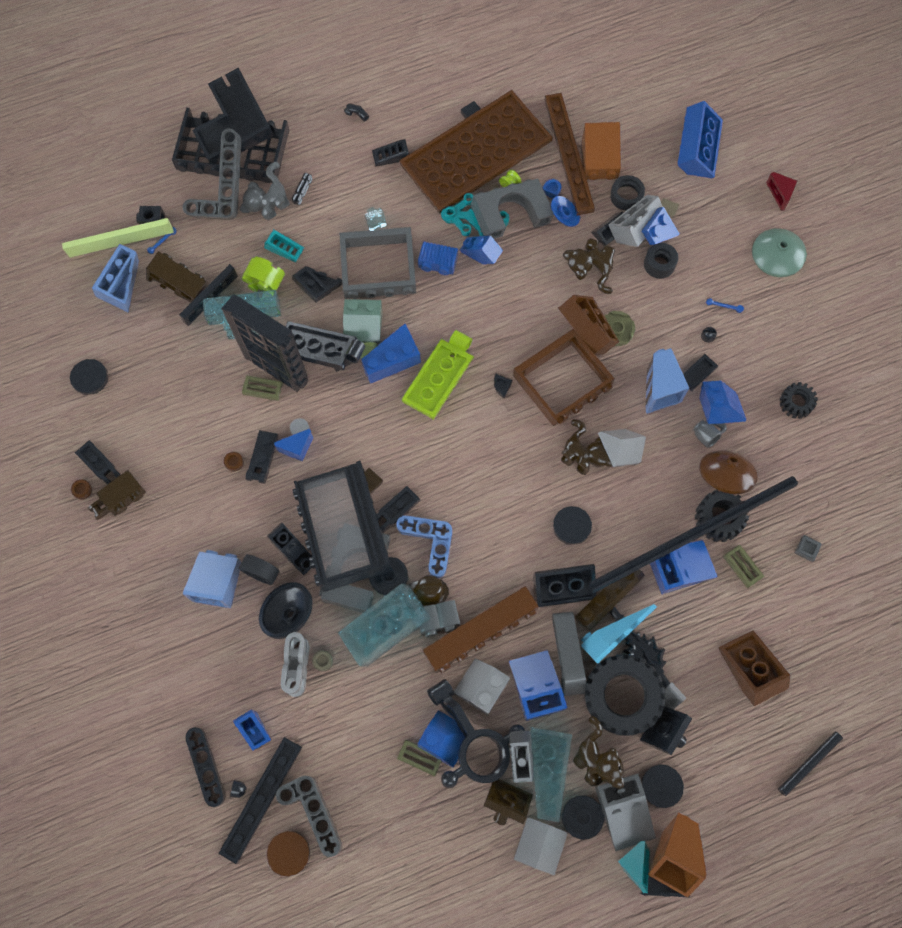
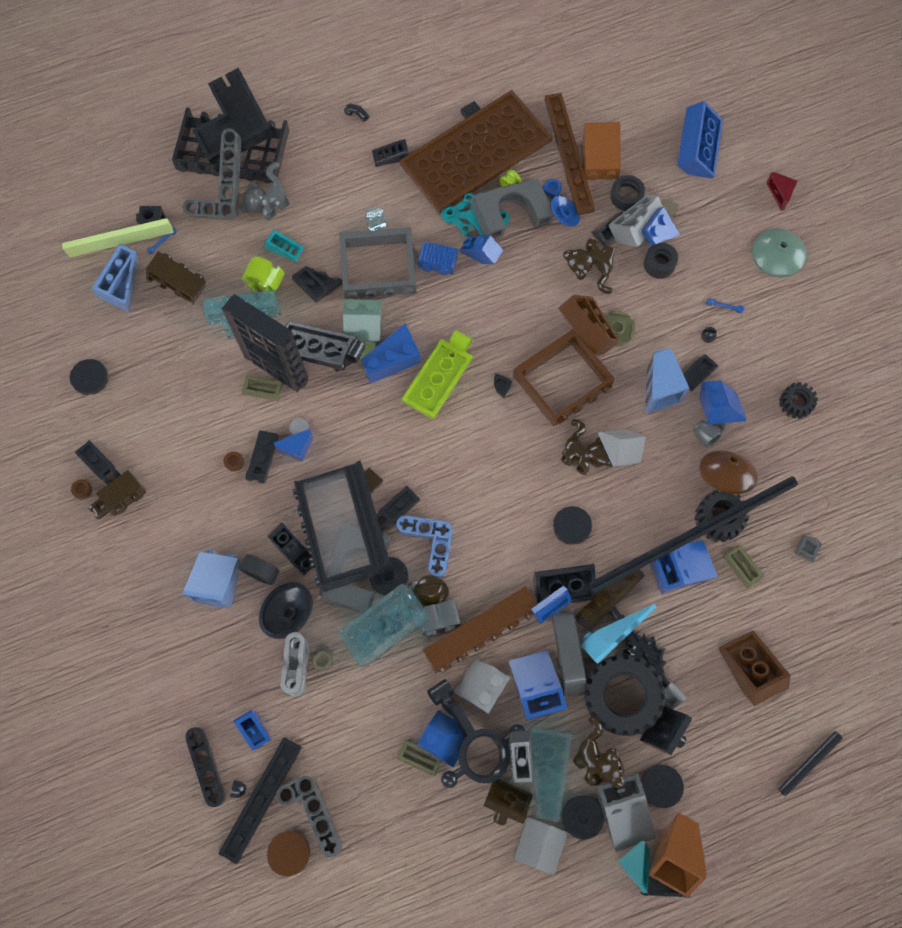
black tile [179,264,238,326] -> none
axle [291,173,313,205] -> none
none -> blue tile [531,586,572,624]

